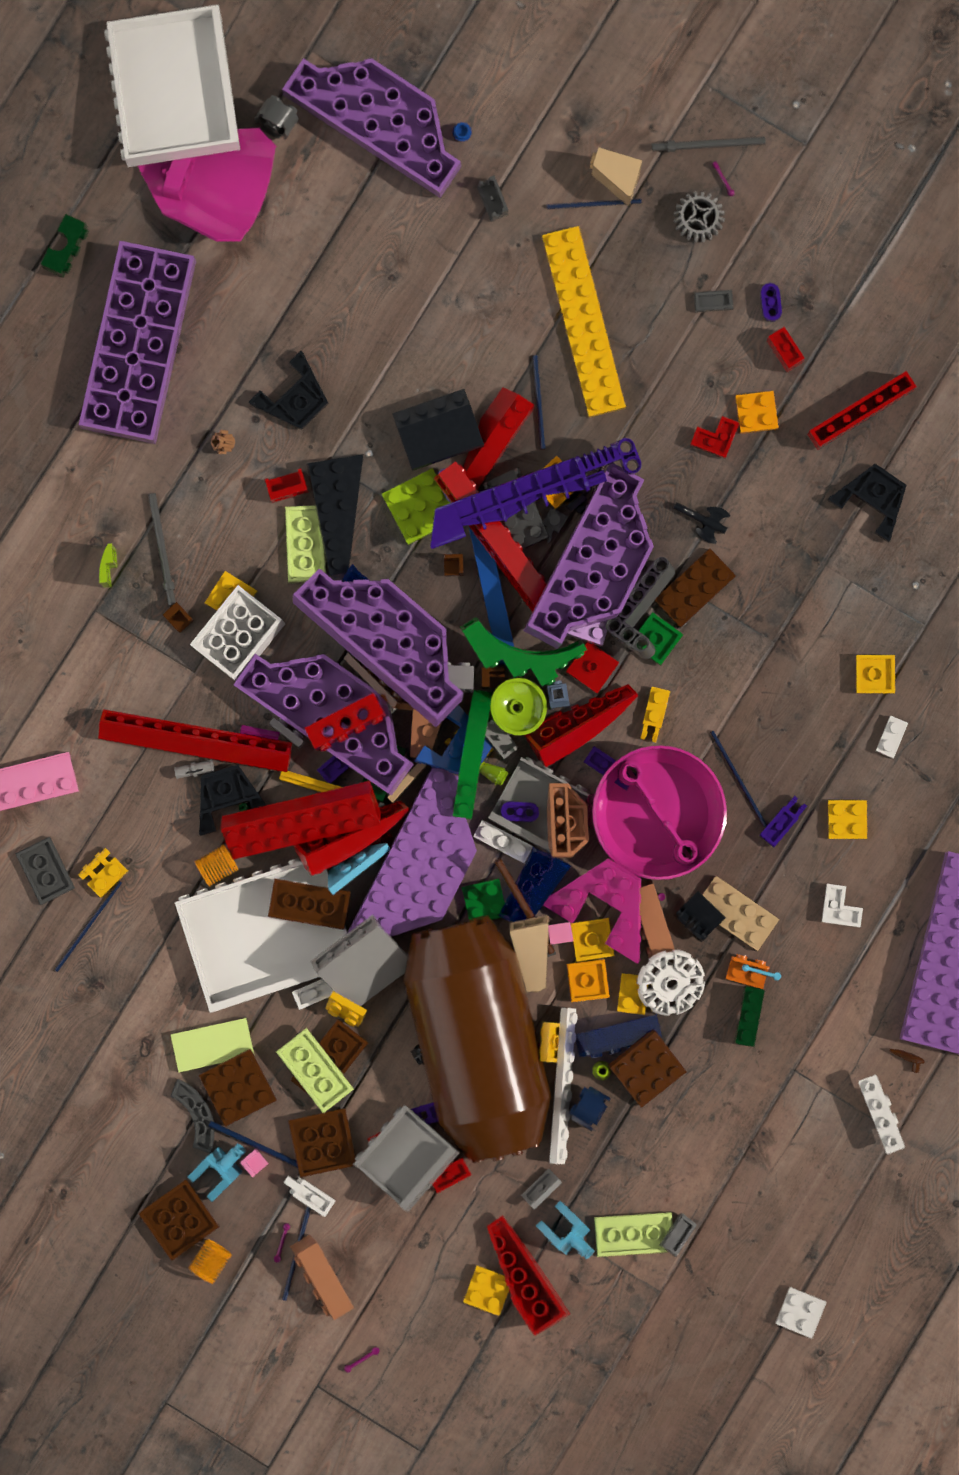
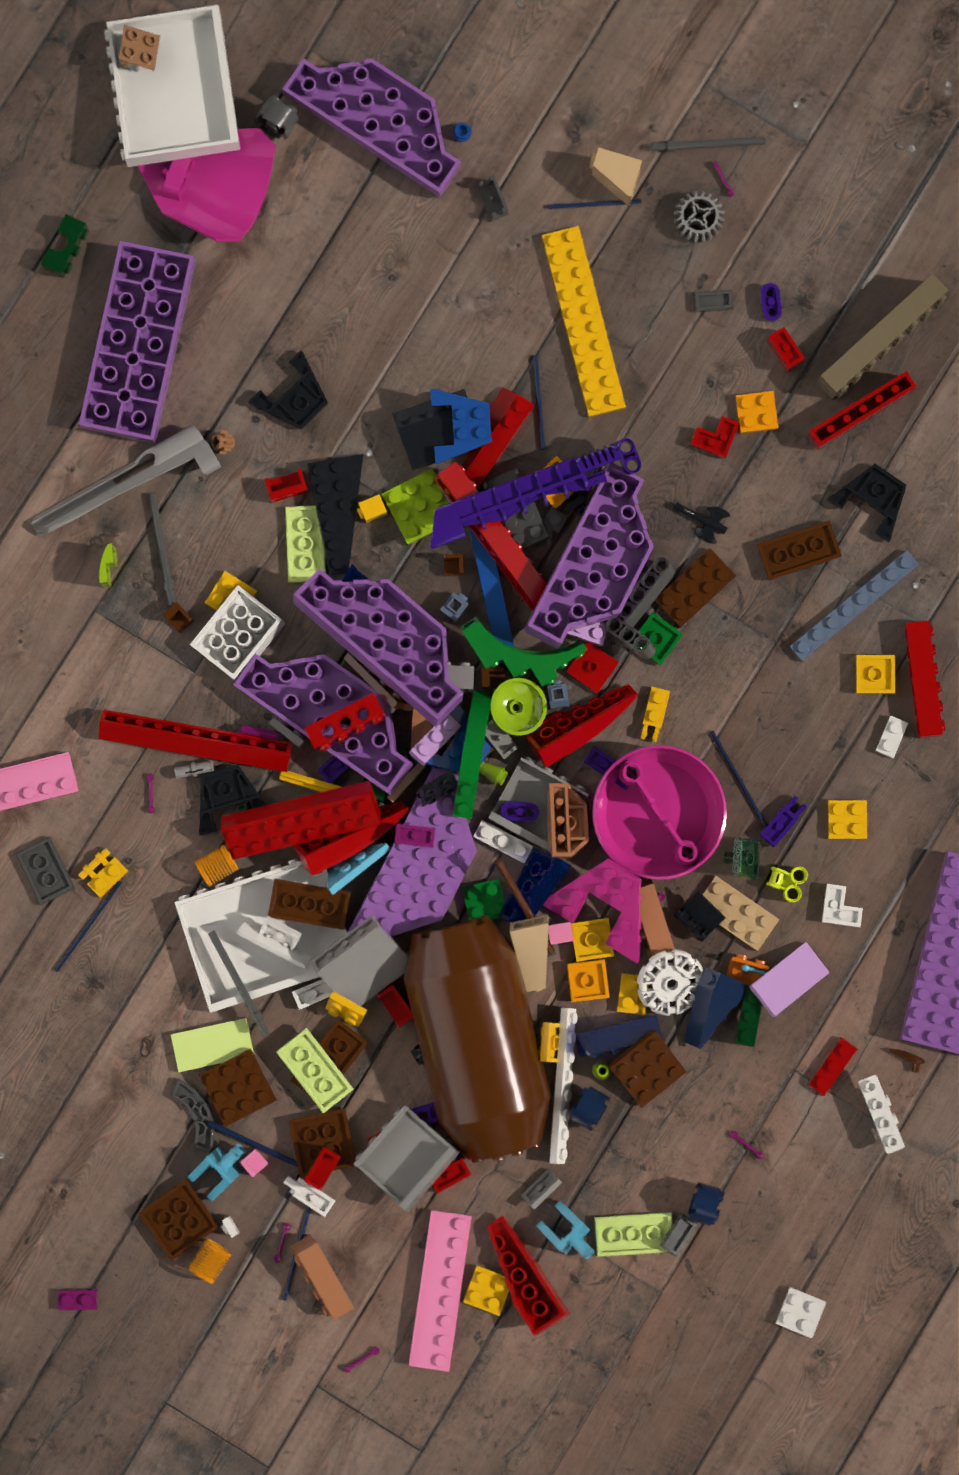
none -> light grey panel [31,425,221,536]
none -> magenta plate [58,1290,98,1310]
none -> medium nougat hinge [118,25,160,70]
none -> magenta hinge [147,773,155,813]
none -> dark grey bar [208,930,270,1036]
none -> white plate [221,1216,240,1237]
none -> white bracket [237,916,312,969]
none -> red panel [304,1147,341,1191]
none -> yellow brick [357,494,388,523]
none -> red panel [377,985,413,1028]
none -> magenta plate [394,824,435,848]
none -> lavender plate [409,715,461,766]
none -> bright pink plate [409,1210,472,1372]
none -> black hinge [415,770,456,807]
none -> blue wing [430,389,492,464]
none -> sand blue window [440,592,469,624]
none -> dark blue wedge [684,967,747,1049]
none -> dark blue brick [688,1182,725,1226]
none -> clear green tile [724,837,761,879]
none -> magenta hinge [730,1131,764,1159]
none -> lavender tile [749,942,830,1017]
none -> reddish brown plate [757,520,842,581]
none -> neon yellow piece [766,867,808,903]
none -> sand blue plate [789,550,919,662]
none -> red plate [808,1038,858,1096]
none -> dark tan brick [817,274,948,399]
none -> red brick [904,620,946,738]

